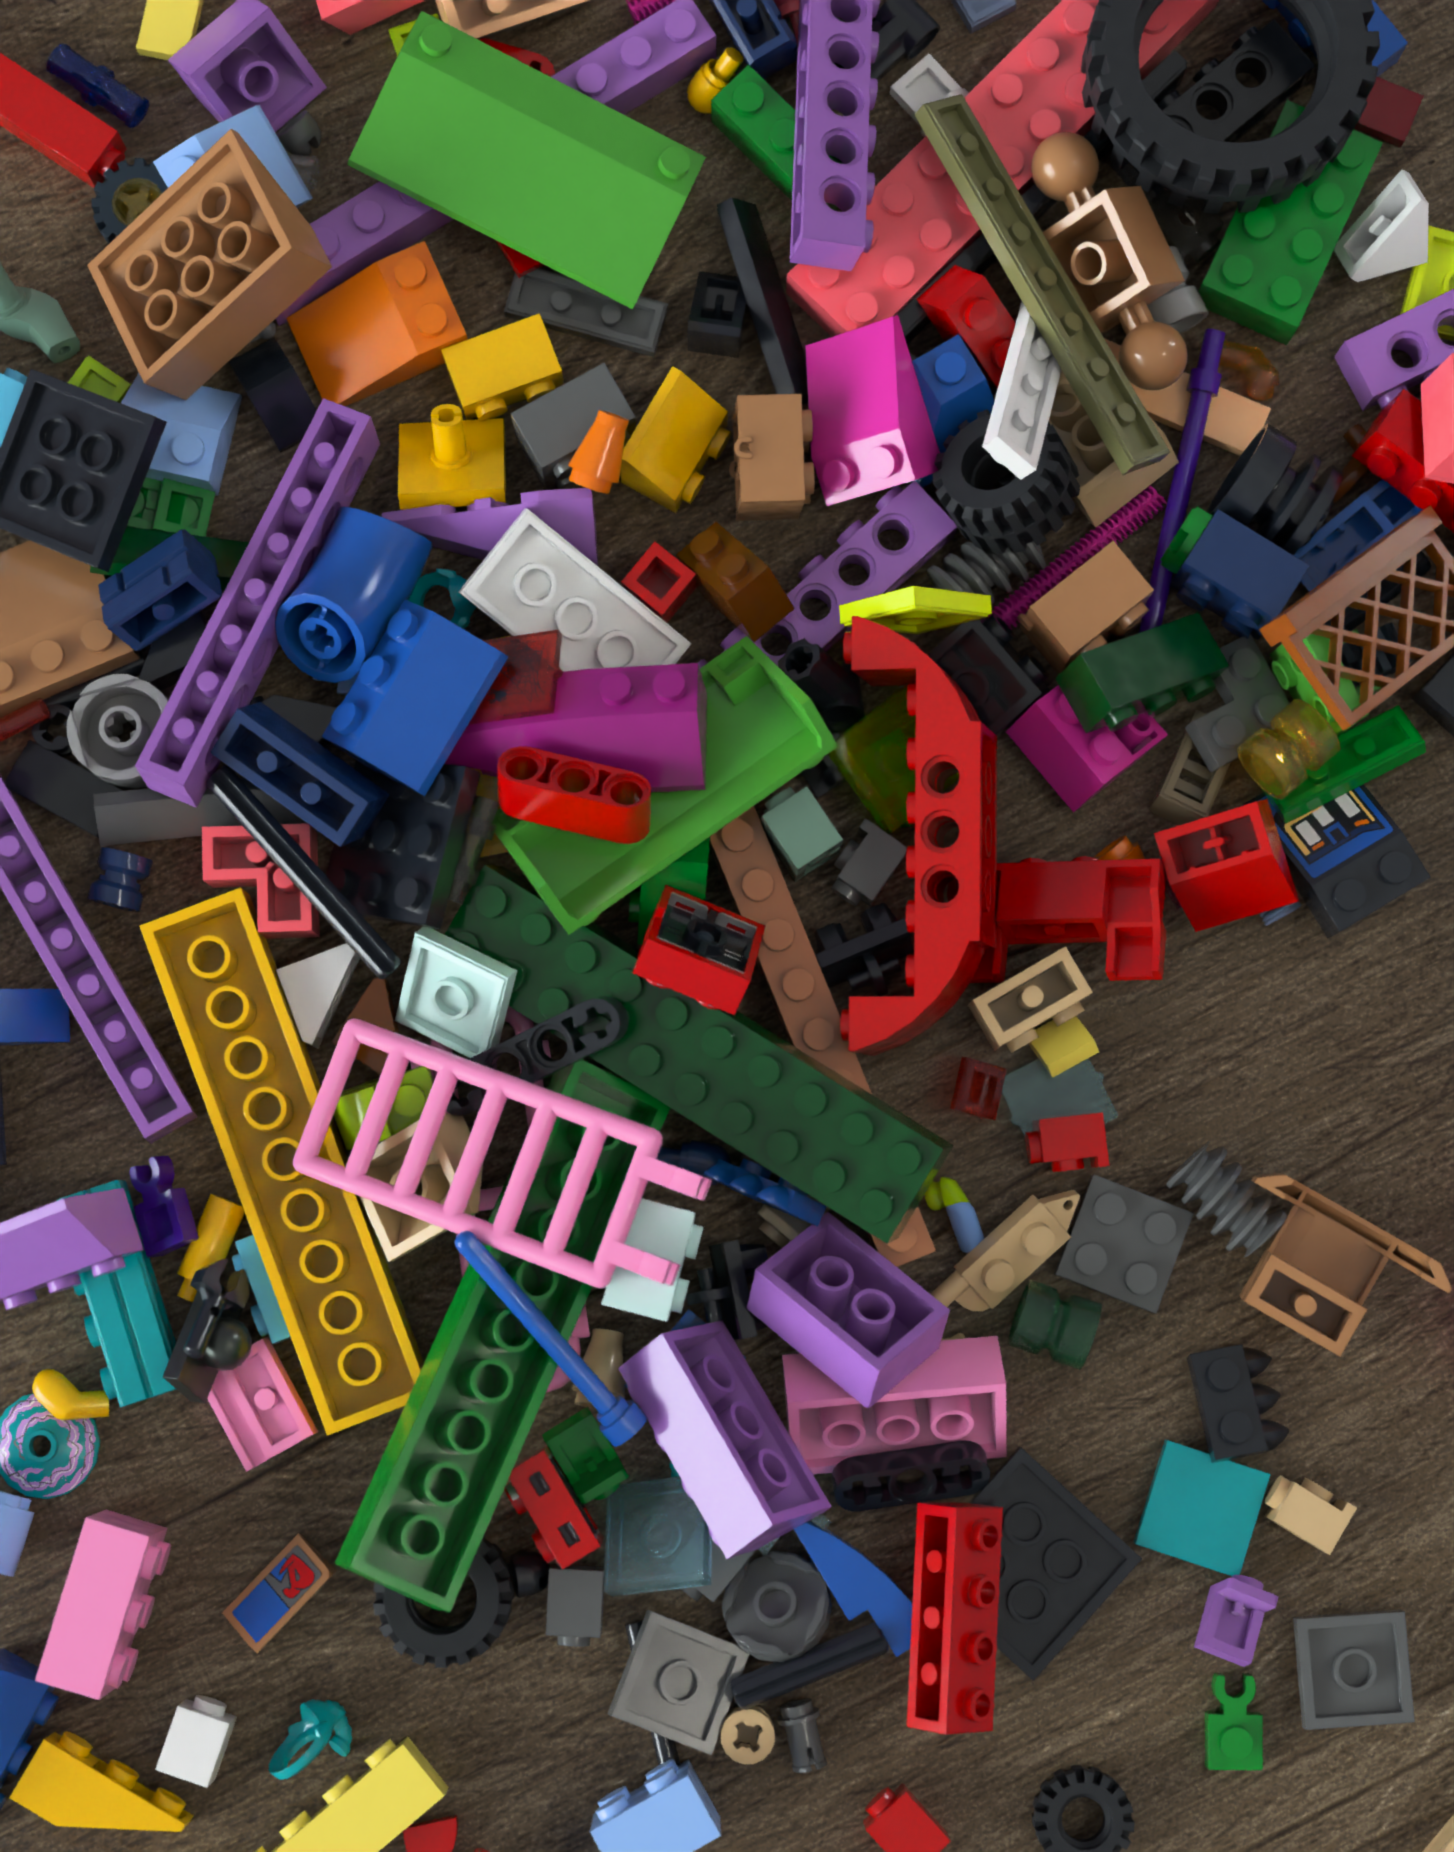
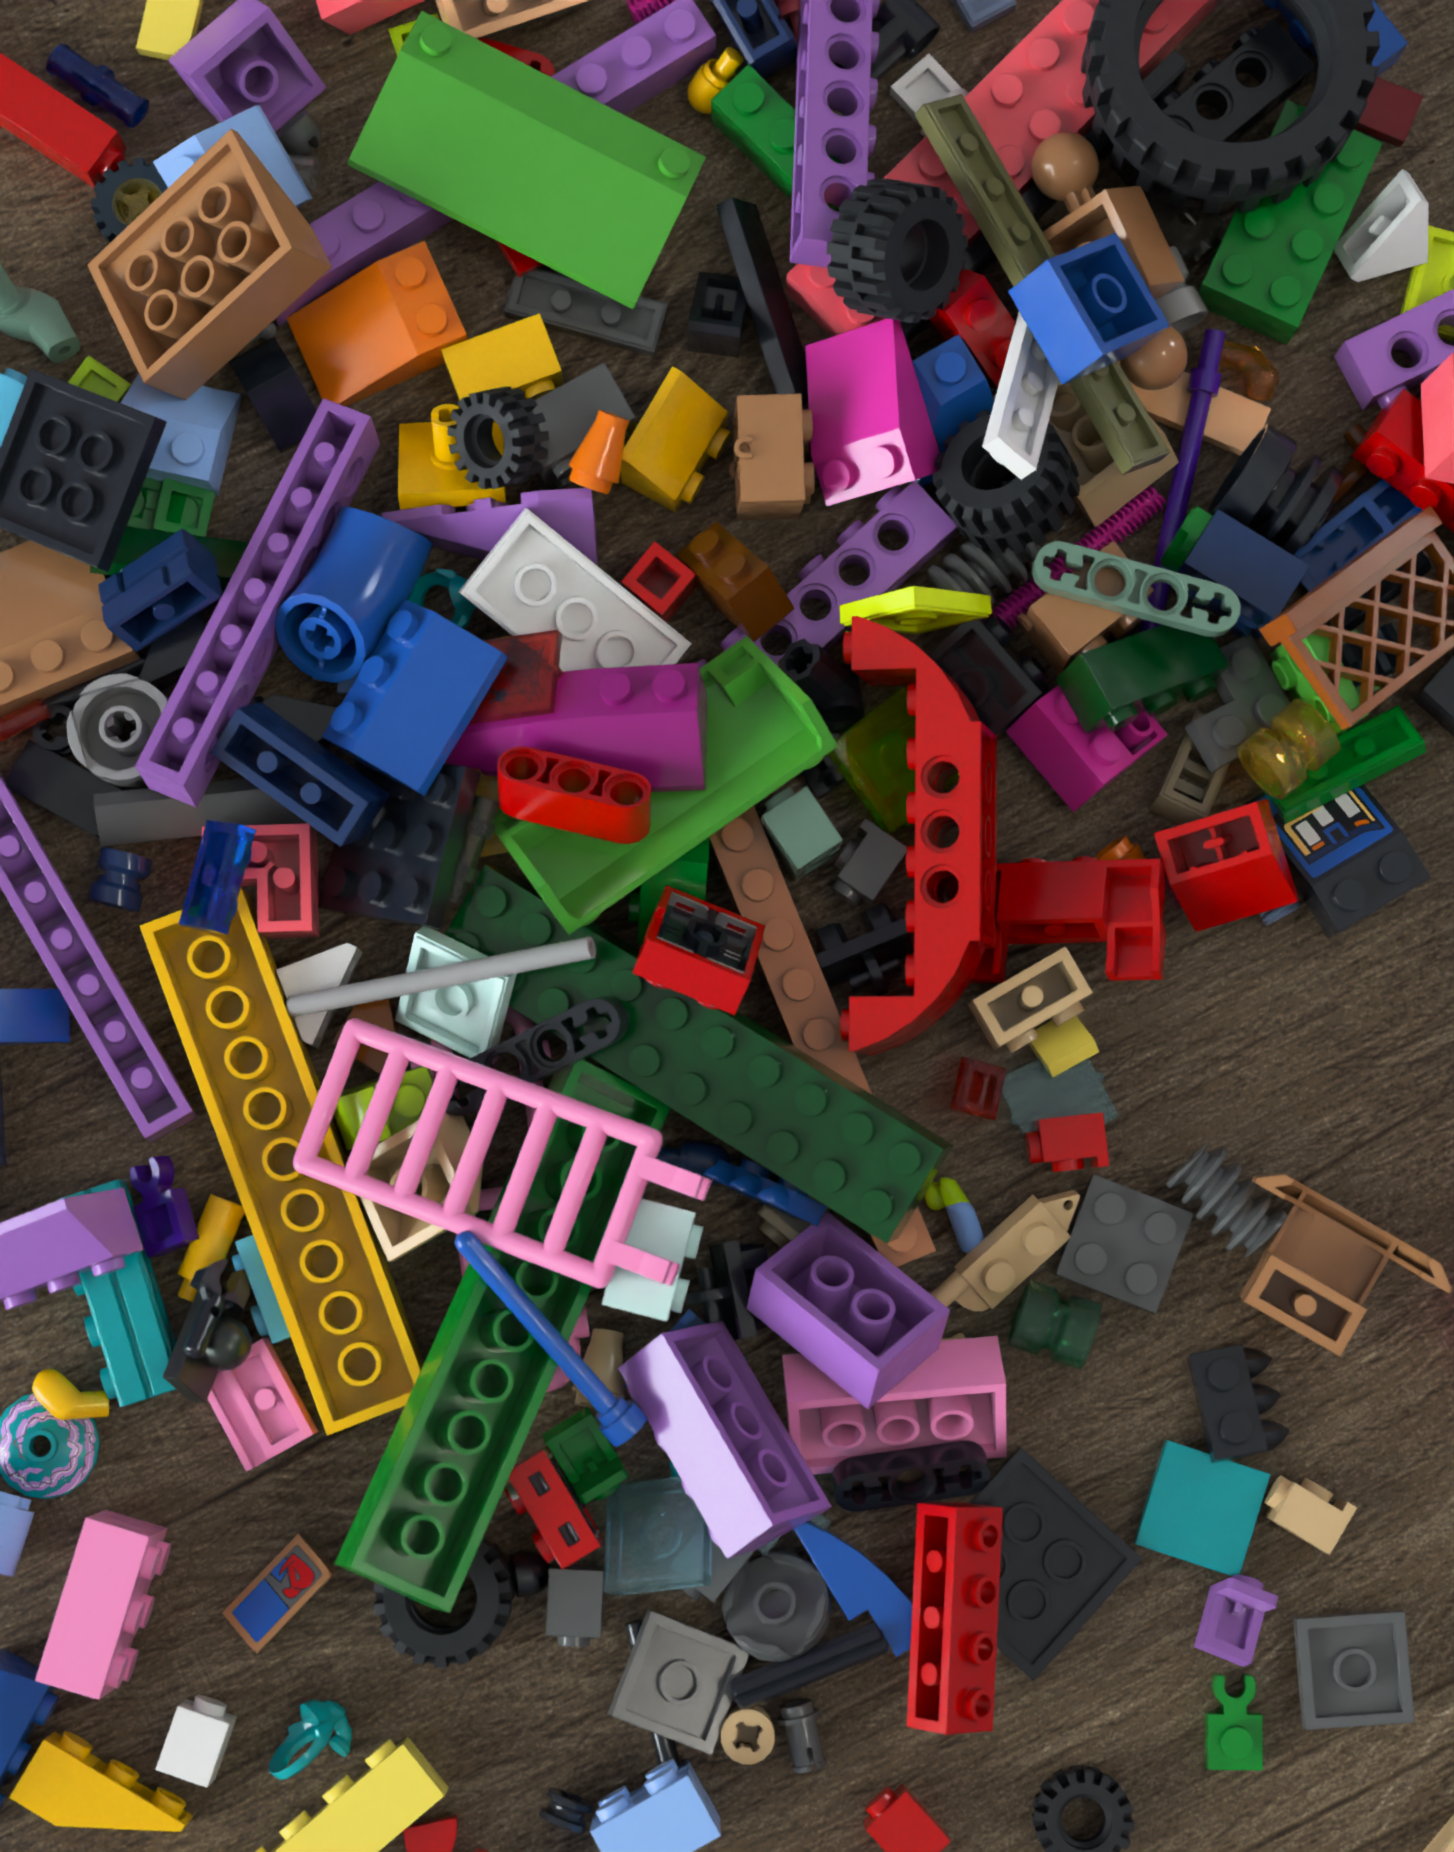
black axle [206,766,401,980] -> none
none -> clear blue plate [179,820,256,935]
none -> light grey piece [286,937,596,1017]
none -> black tyre [448,386,549,490]
none -> black bush [539,1787,594,1833]
none -> black tyre [827,178,968,323]
none -> blue brick [1008,233,1170,385]
none -> sand green beam [1032,541,1241,637]

